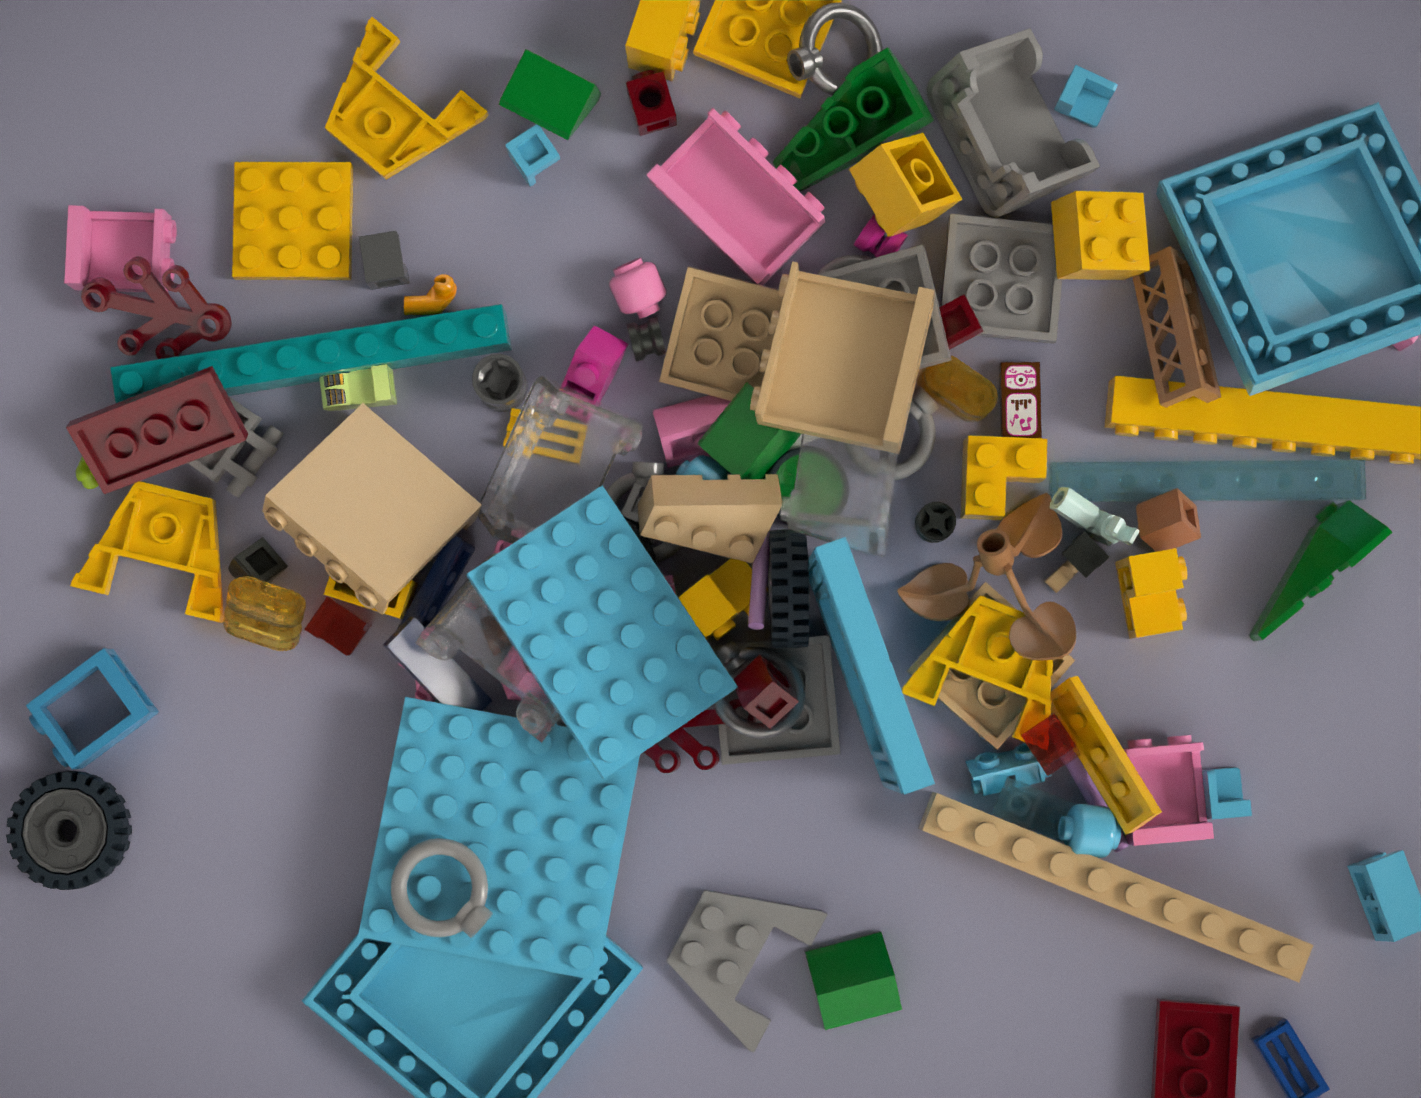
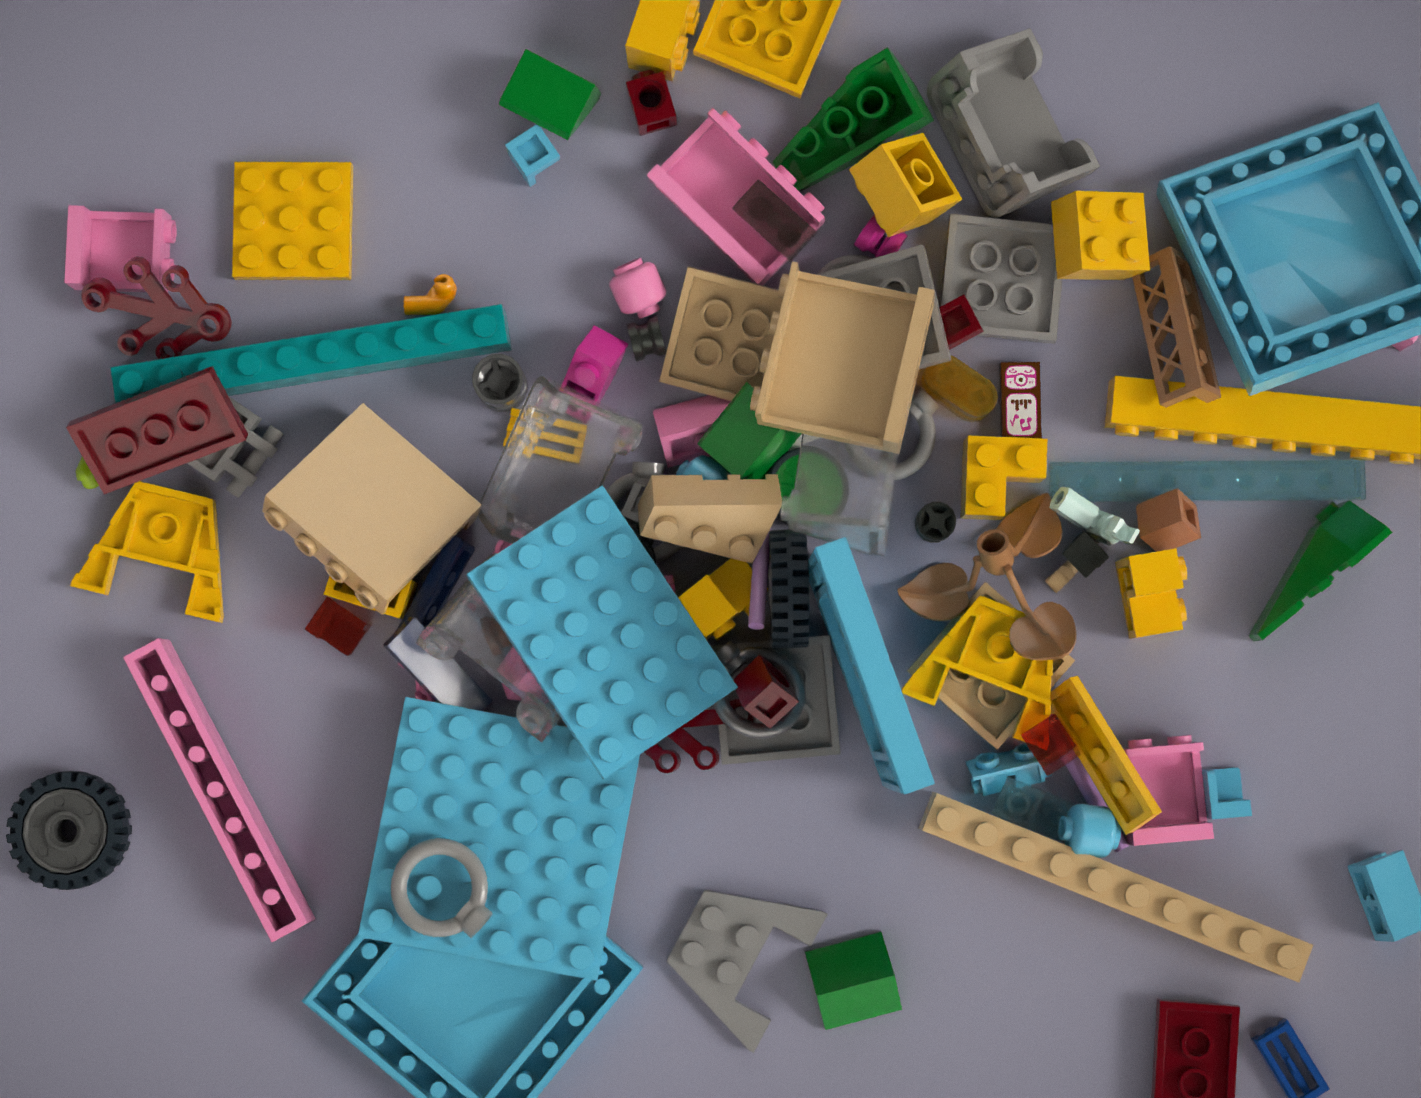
dark azure window [26,648,159,770] -> none
clear yellow brick [223,576,306,651] -> none
pearl dark grey slope [228,537,288,597] -> none
yellowish green leg [319,364,397,411] -> none
yellow wing [325,17,489,180] -> none
dark grey panel [359,231,410,290] -> none
flat silver piece [787,3,883,95] -> none
medium azure panel [1054,65,1118,128] -> none
none -> bright pink brick [123,638,316,942]
none -> clear smoke plate [732,179,817,263]

